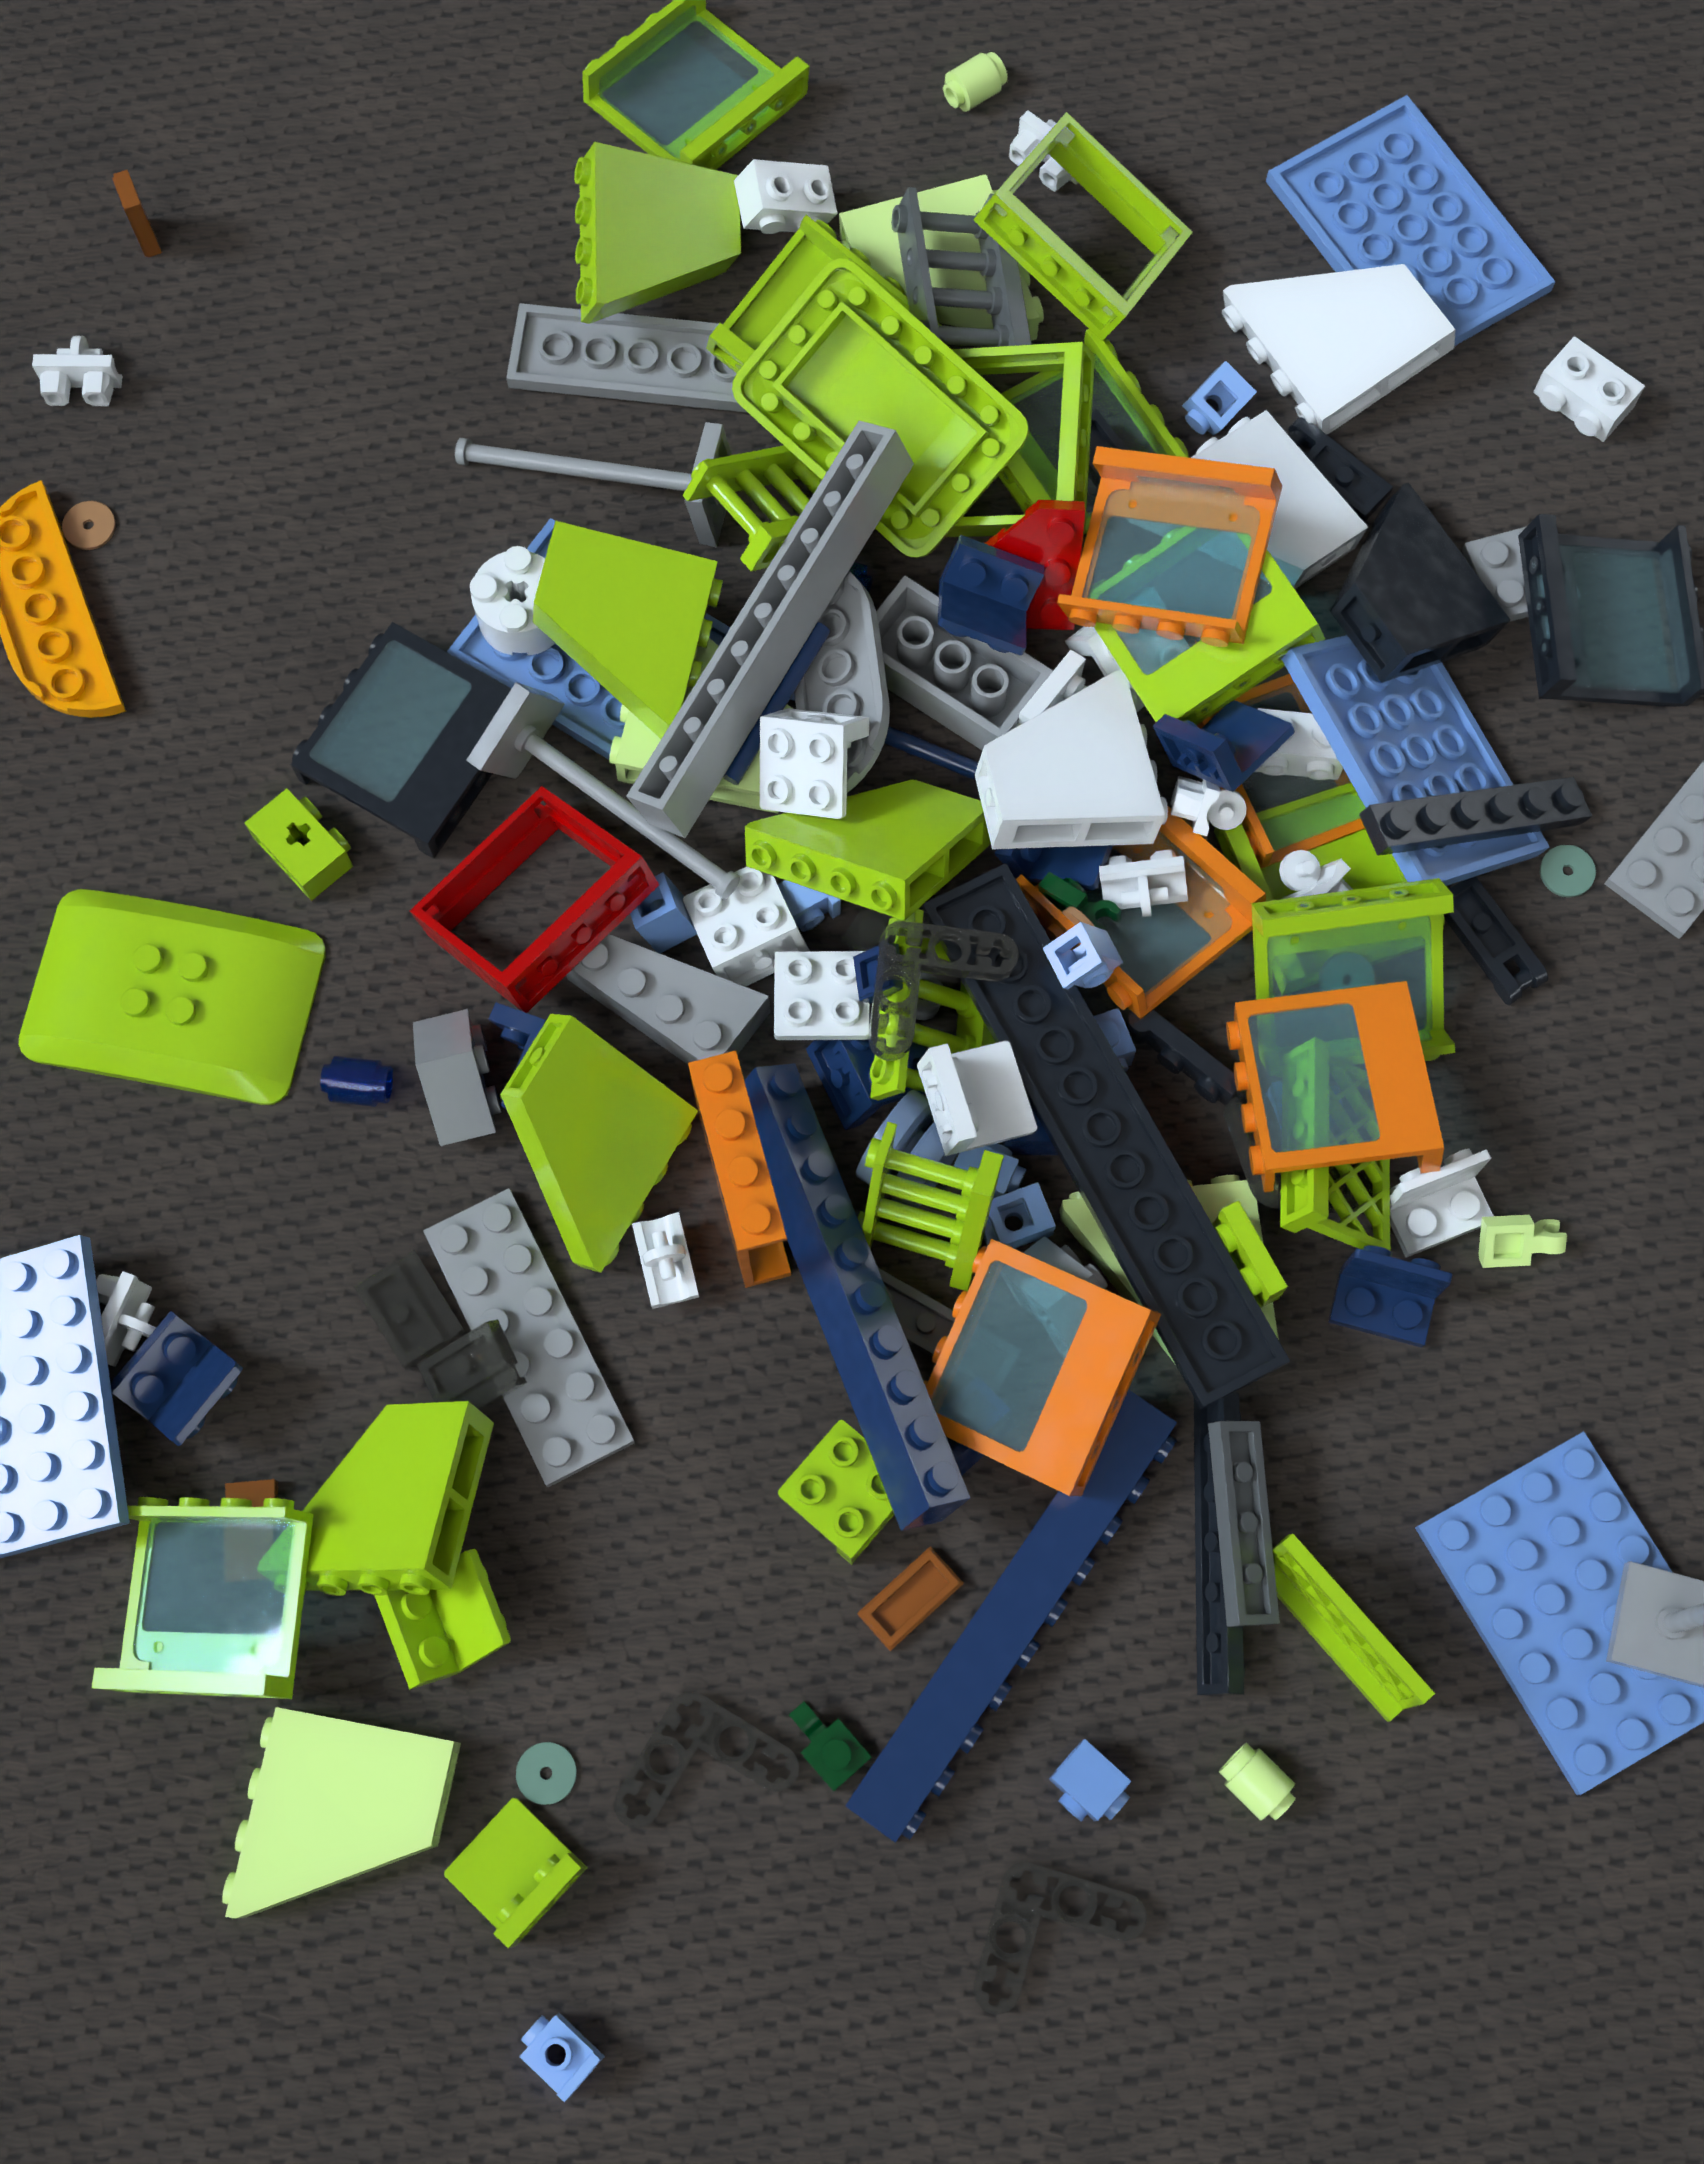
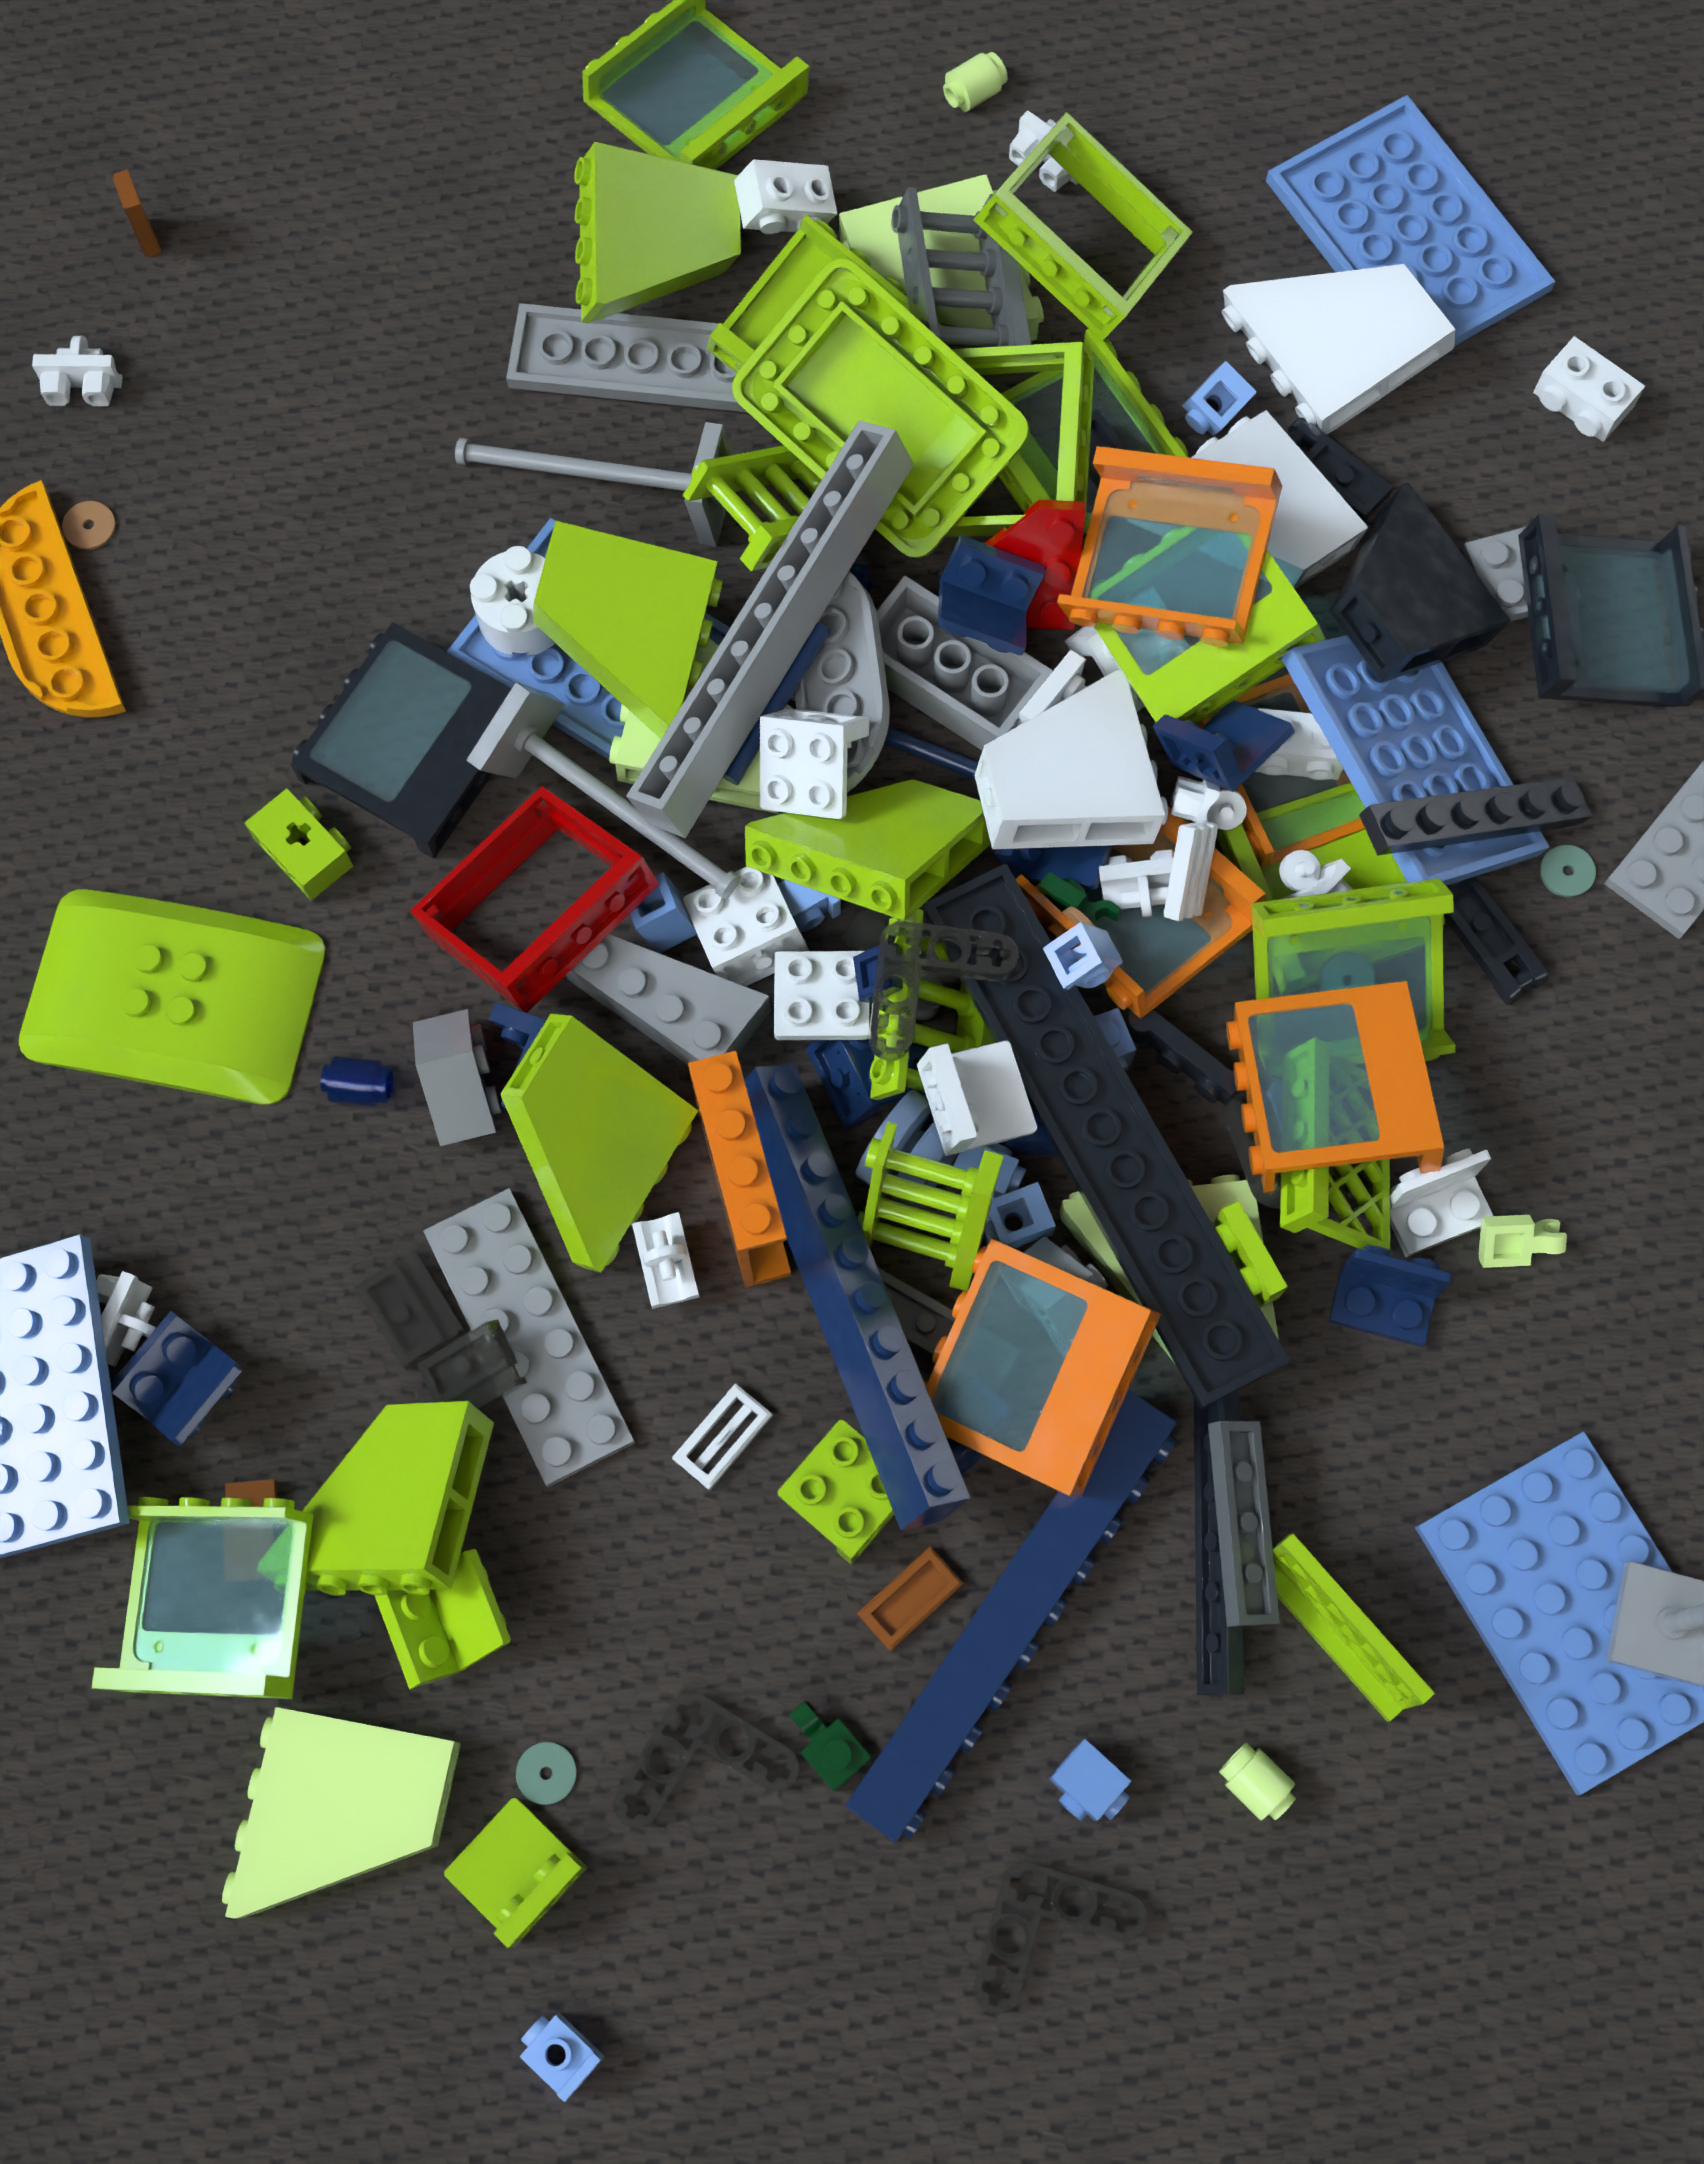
none -> white tile [672,1383,773,1491]
none -> white tile [1164,821,1218,921]

